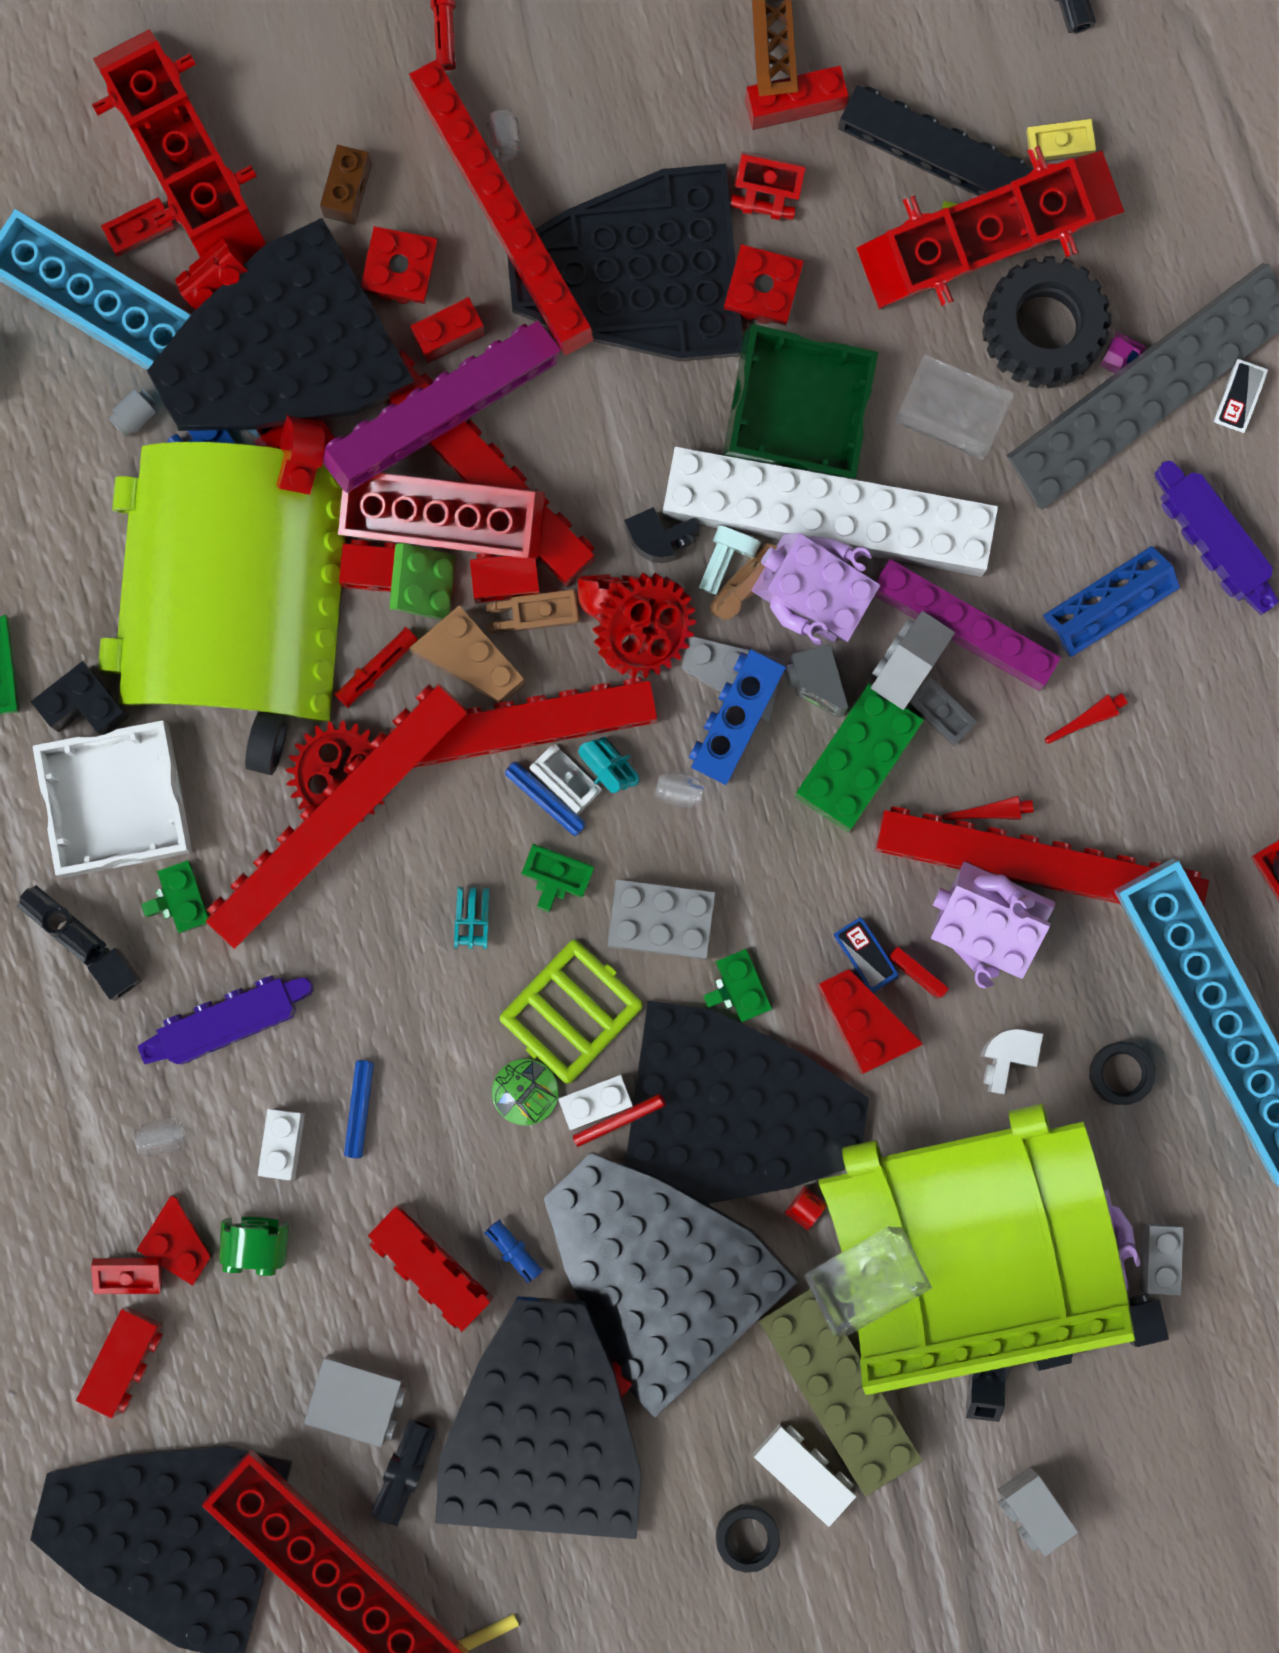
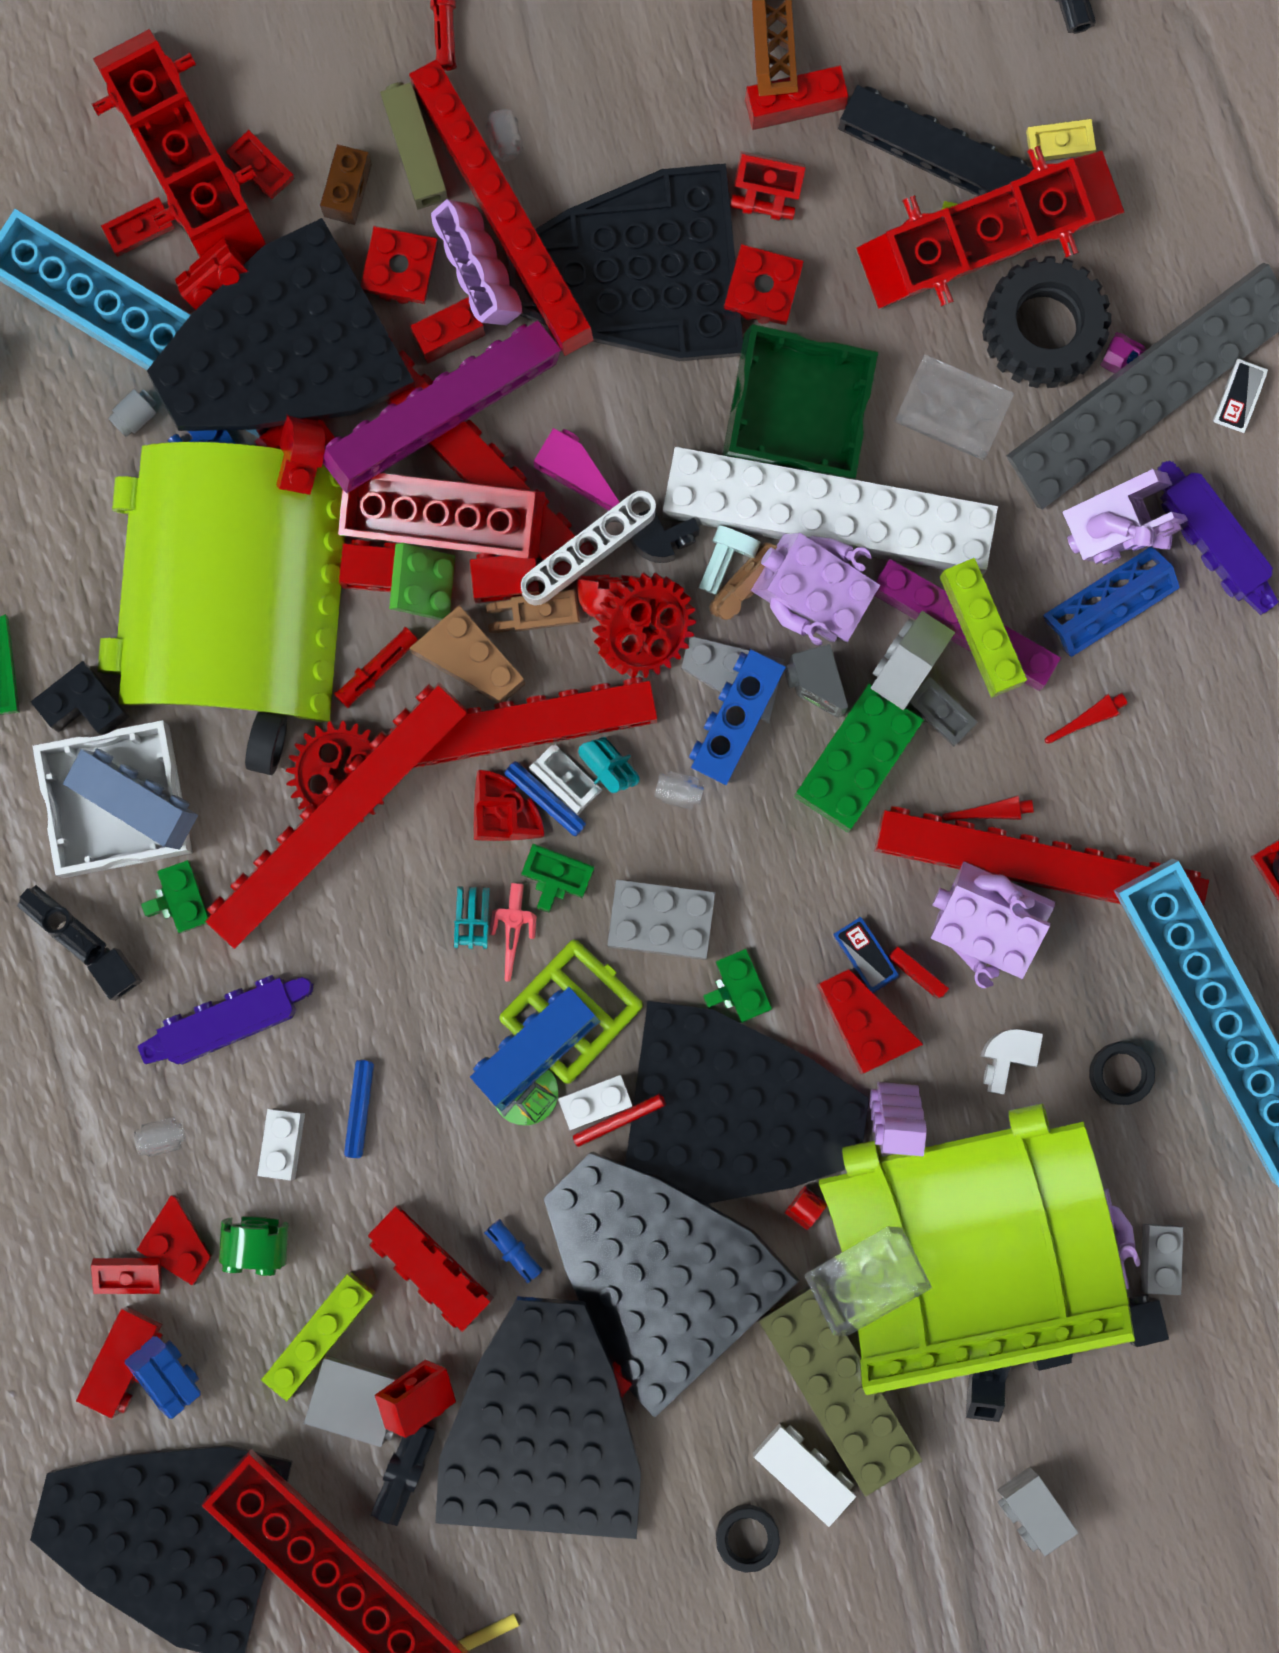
none -> sand blue brick [63,748,198,850]
none -> blue brick [125,1336,201,1419]
none -> red plate [225,130,295,200]
none -> lime brick [261,1272,376,1402]
none -> red brick [375,1359,456,1438]
none -> olive brick [380,82,448,210]
none -> lavender brick [431,199,522,326]
none -> blue brick [470,987,600,1111]
none -> red brick [474,770,544,841]
none -> coral piece [490,883,537,982]
none -> white beam [521,491,656,605]
none -> dark pink slope [533,428,620,511]
none -> lavender brick [870,1082,926,1157]
none -> lime brick [940,558,1027,698]
none -> lavender torso [1063,469,1188,565]

